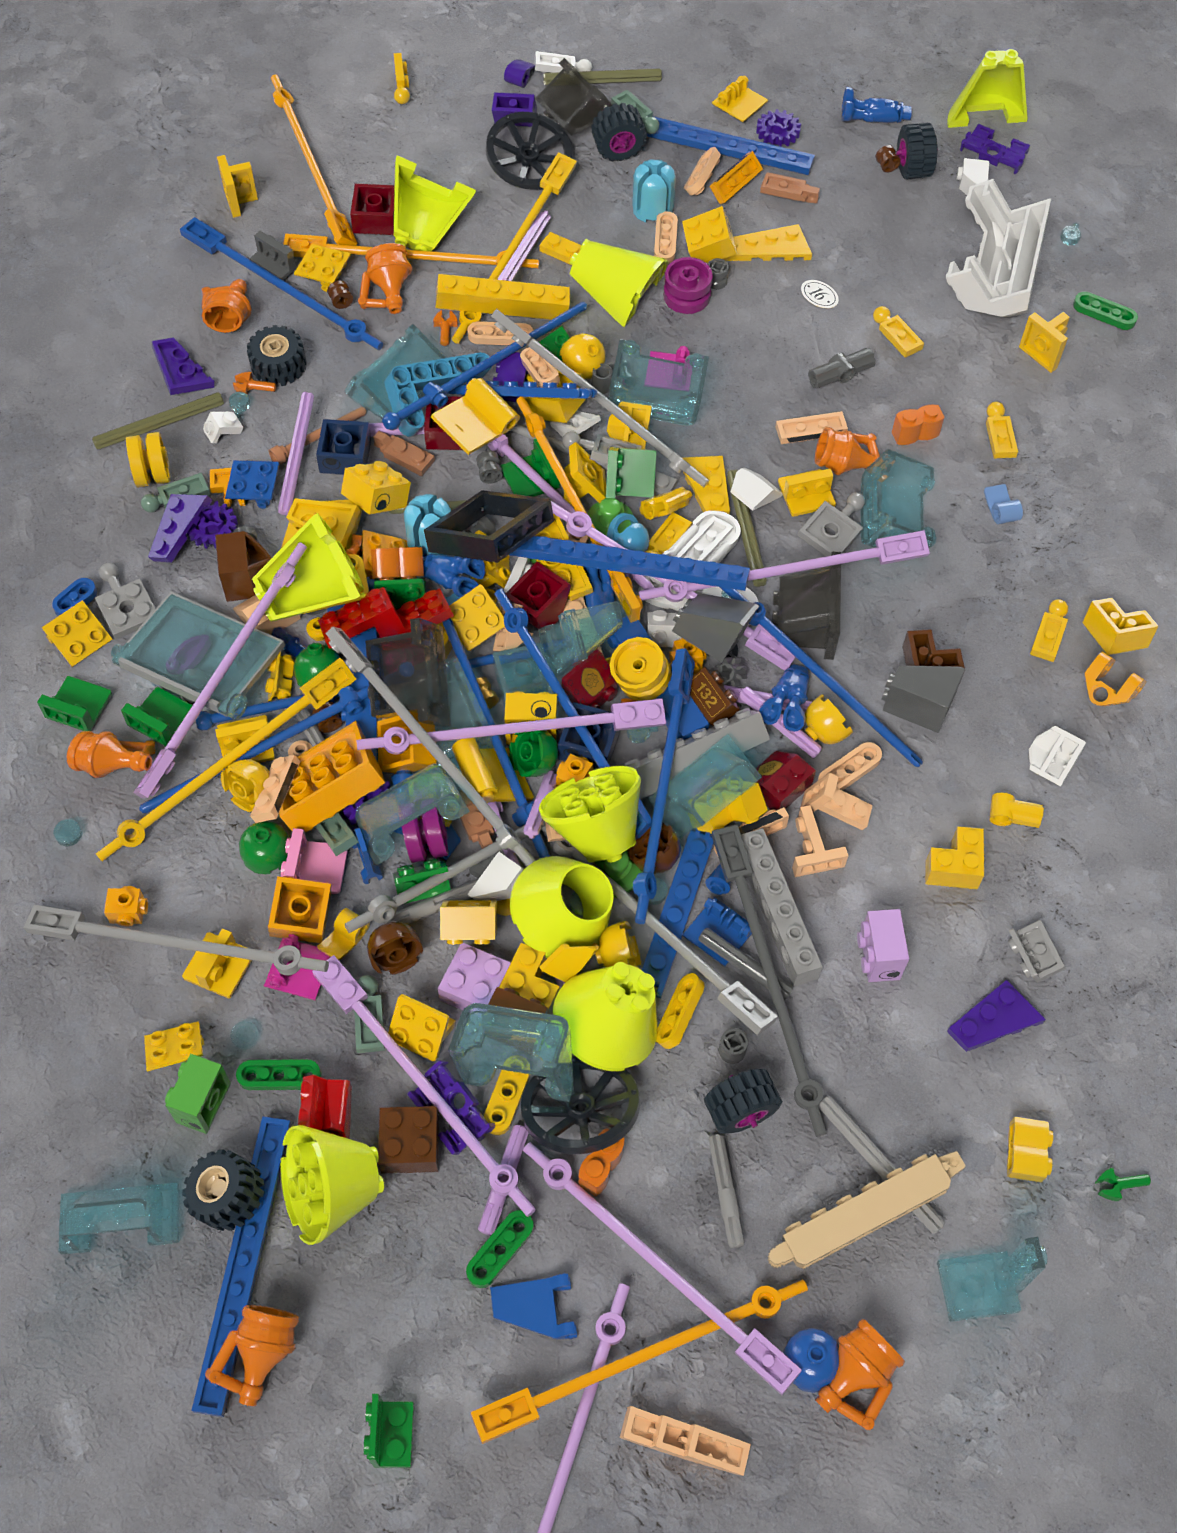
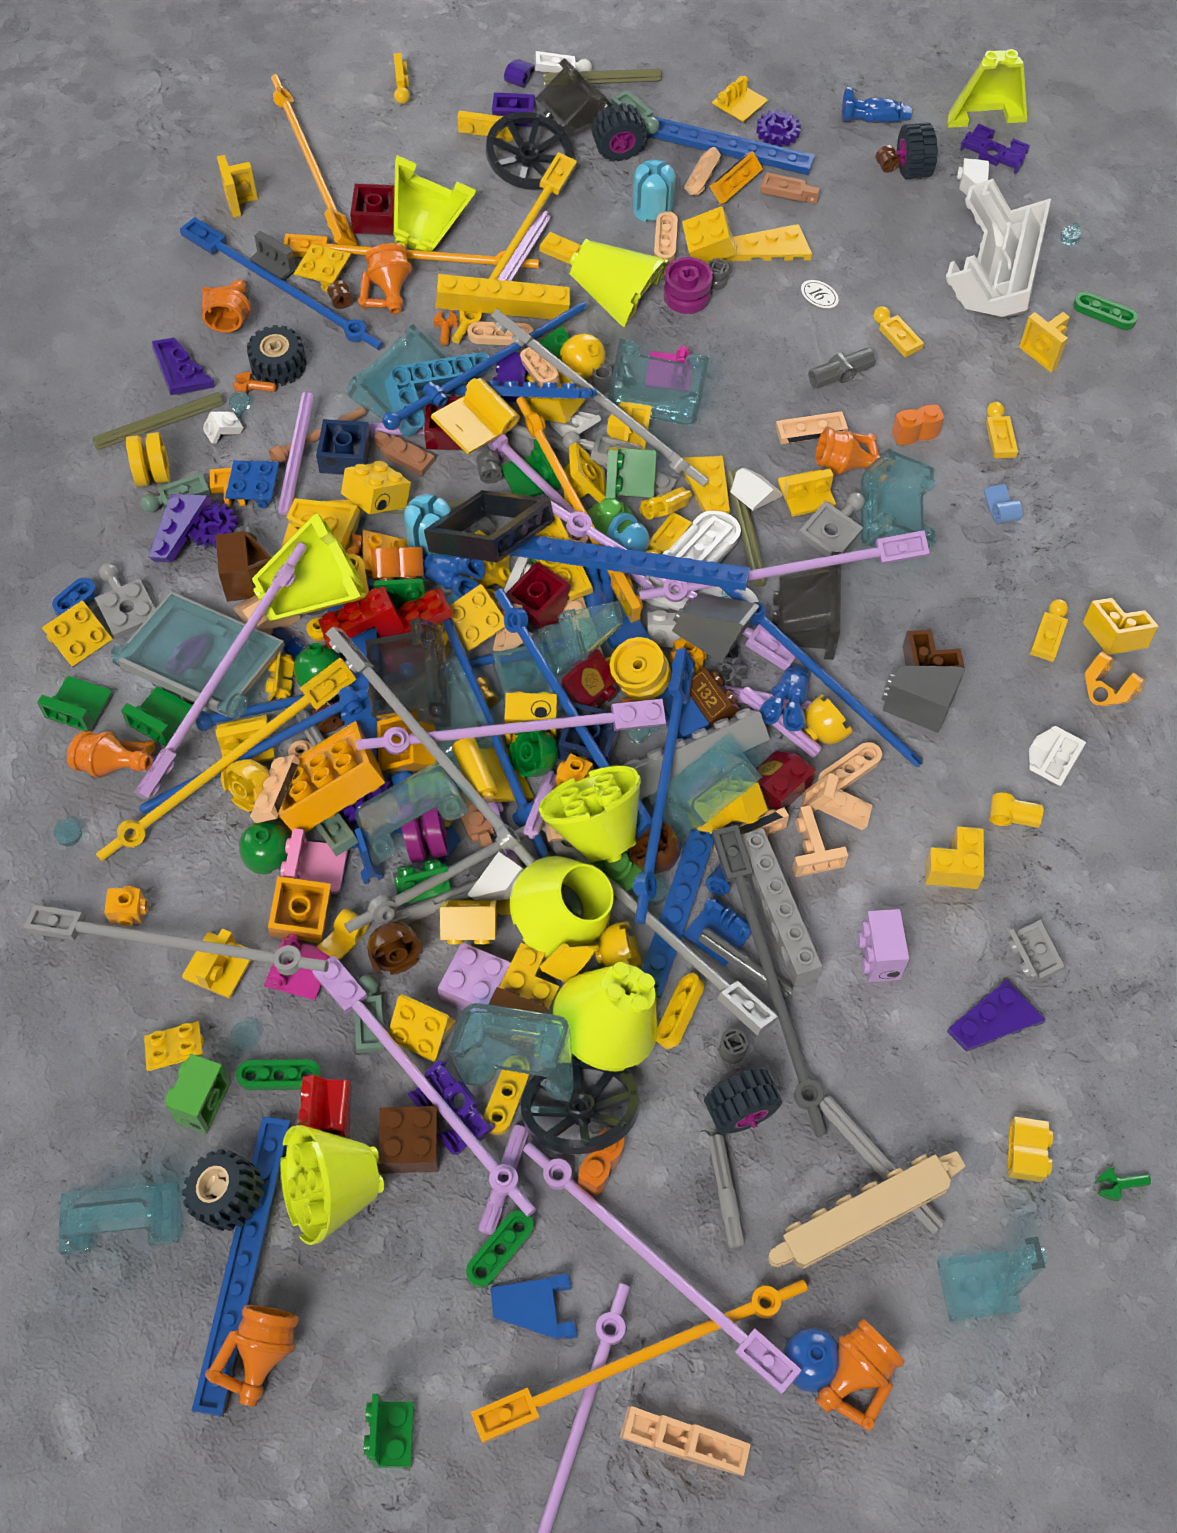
none -> yellow plate [457,111,514,142]

